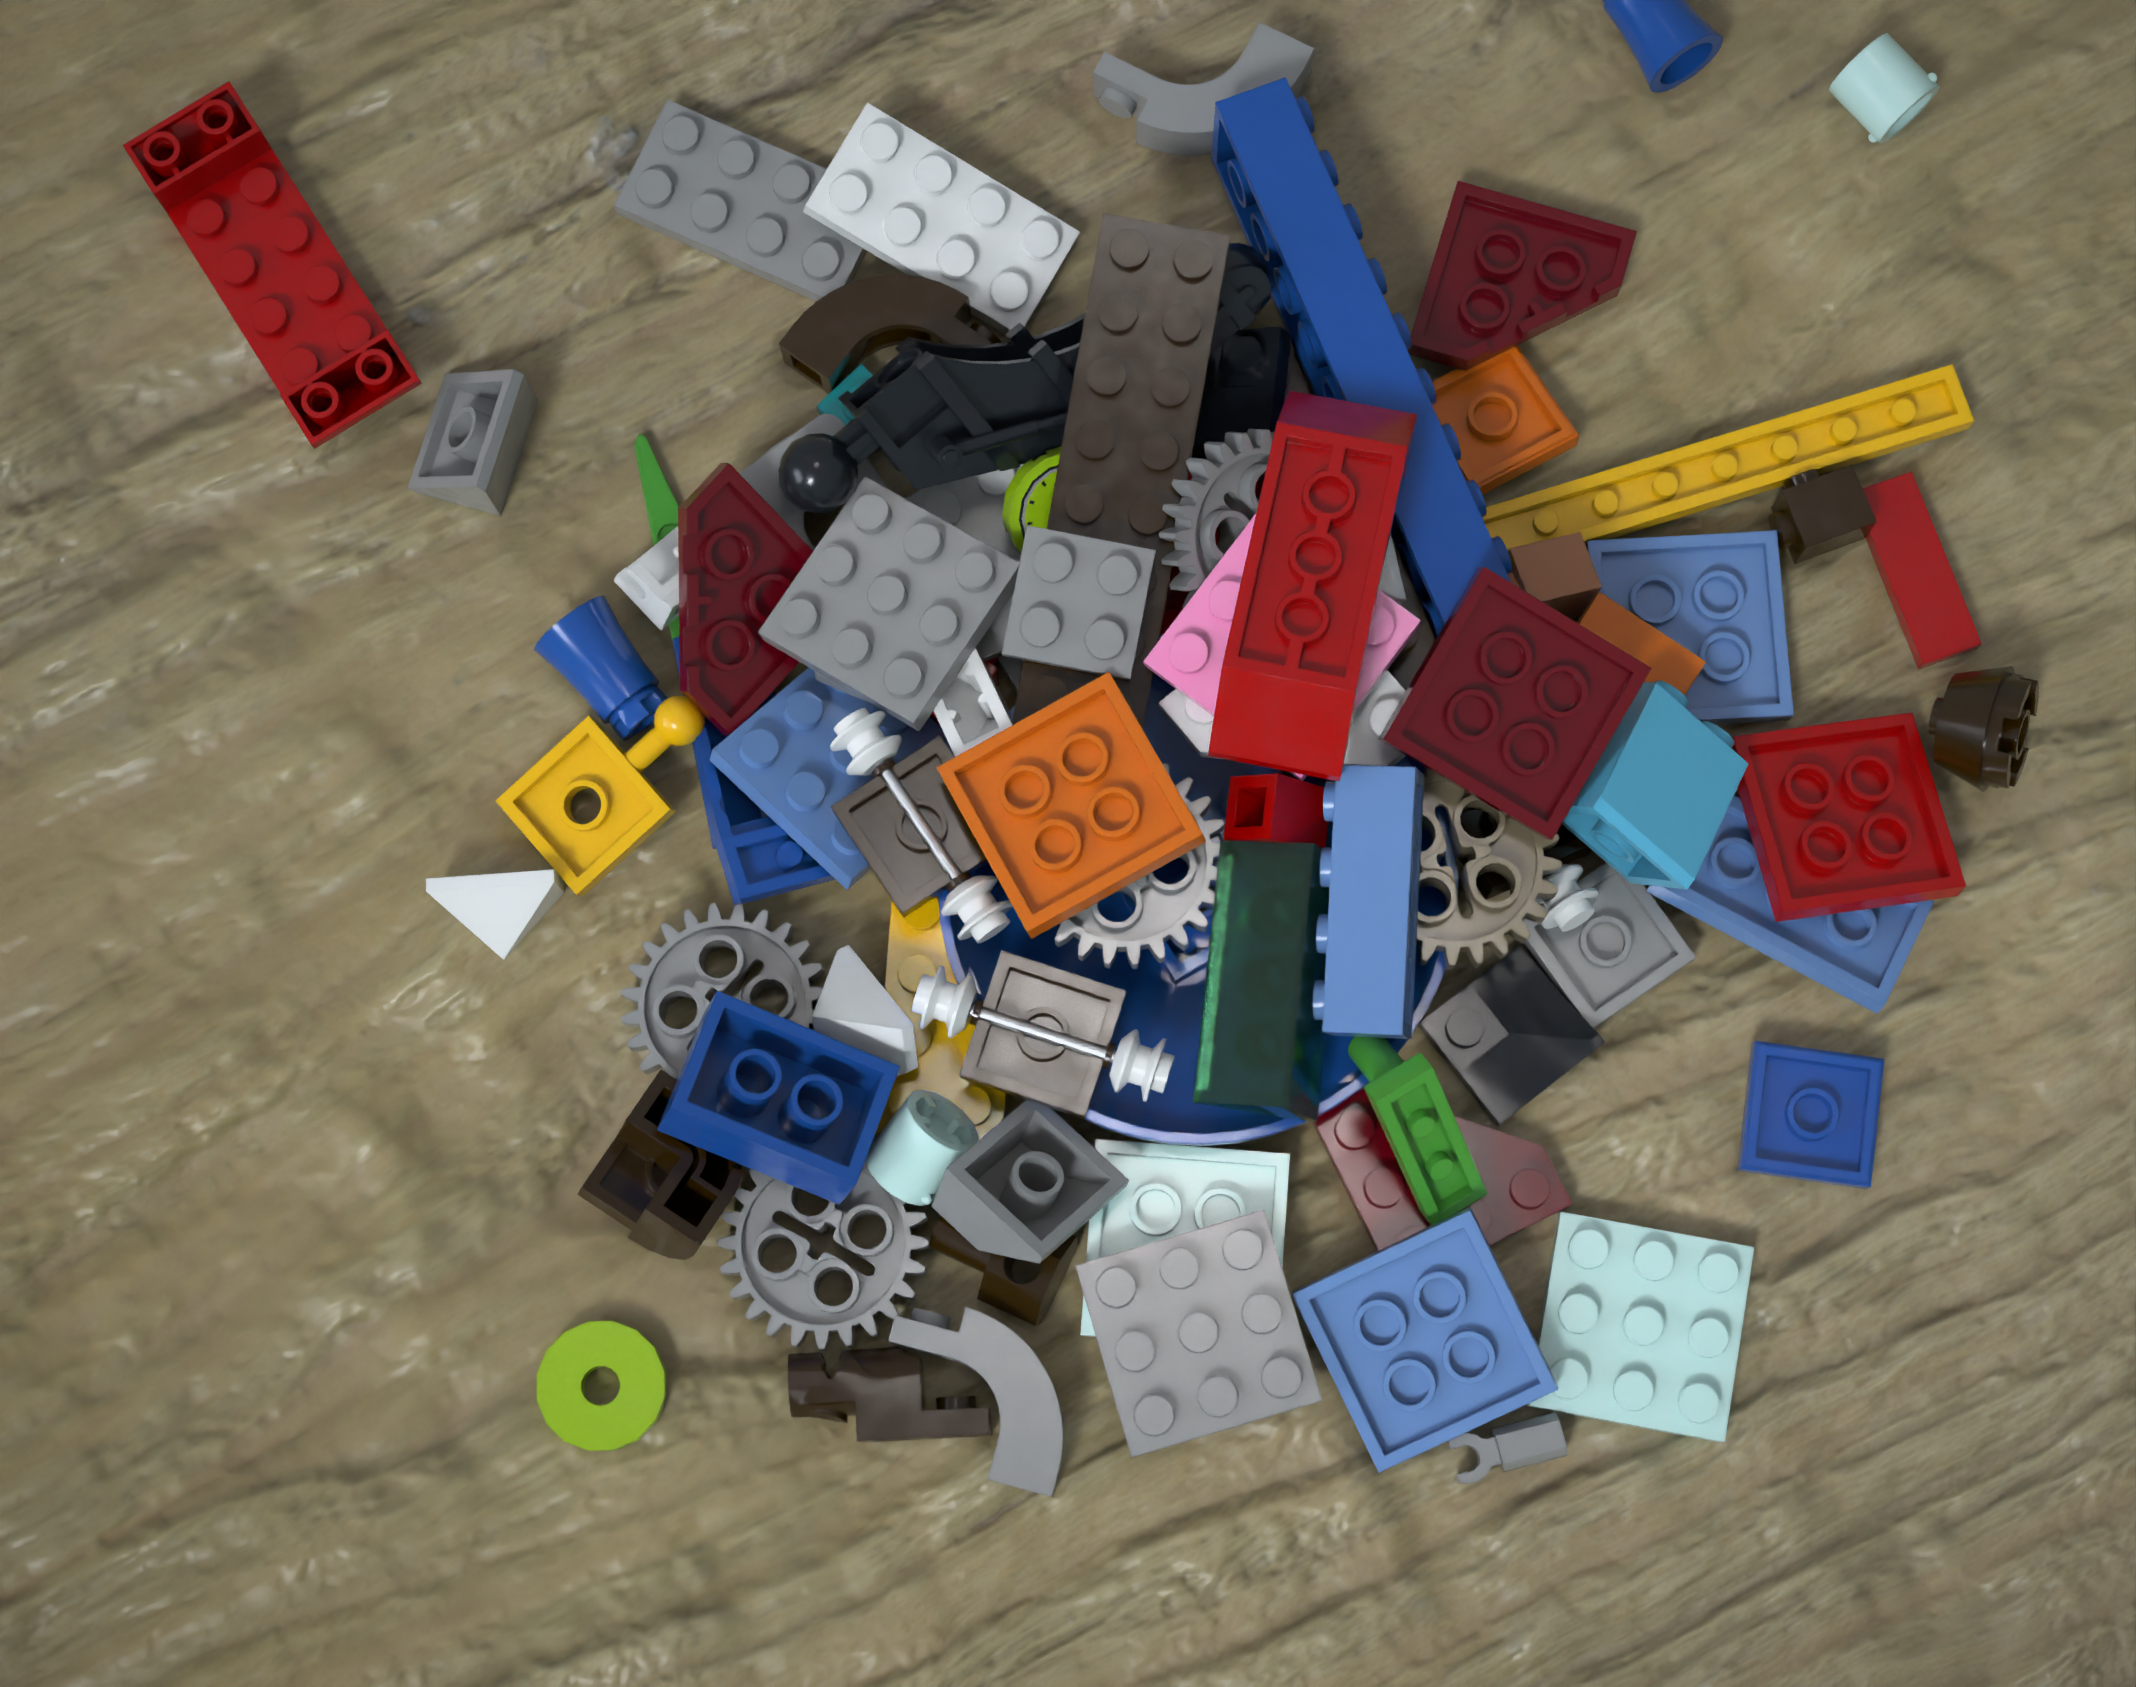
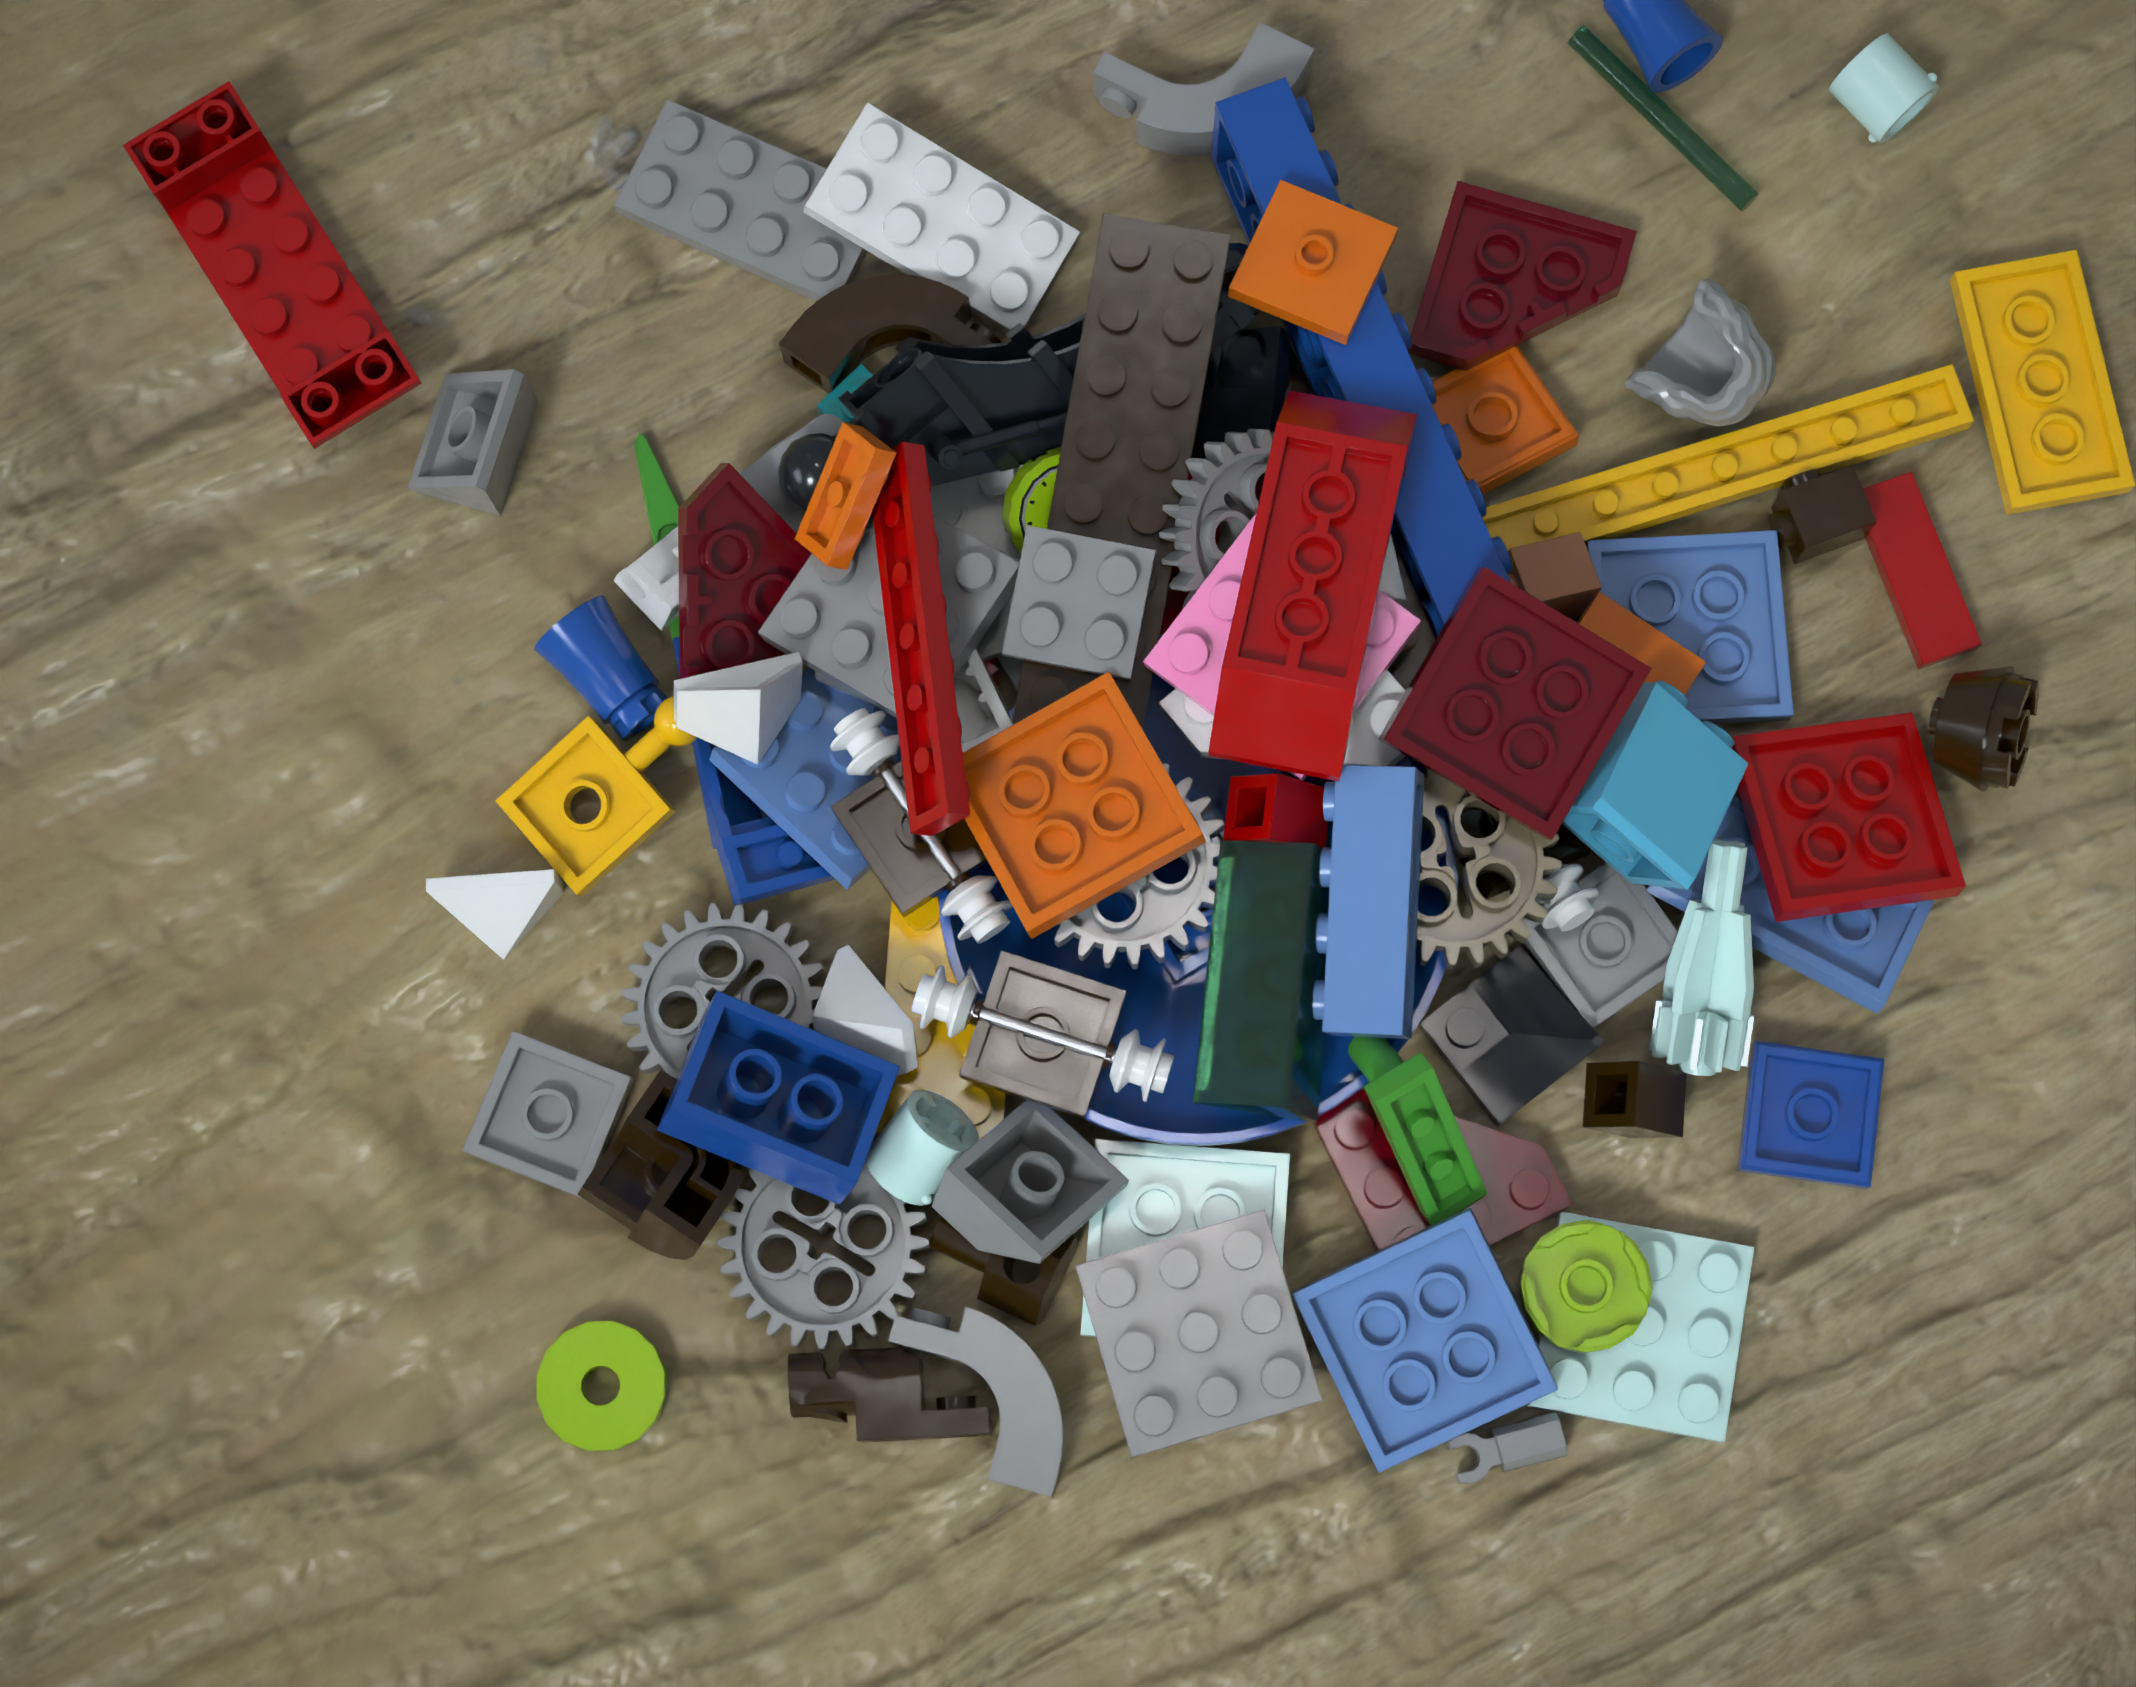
none -> light grey plate [462,1031,634,1200]
none -> white slope [674,652,803,765]
none -> orange plate [795,422,896,570]
none -> red plate [872,442,970,836]
none -> orange plate [1228,179,1398,345]
none -> lime tile [1518,1220,1653,1353]
none -> clear green bar [1567,25,1759,212]
none -> dark brown brick [1583,1061,1687,1138]
none -> light grey hair [1625,278,1776,427]
none -> light aqua piece [1649,839,1755,1076]
none -> yellow plate [1950,250,2135,515]

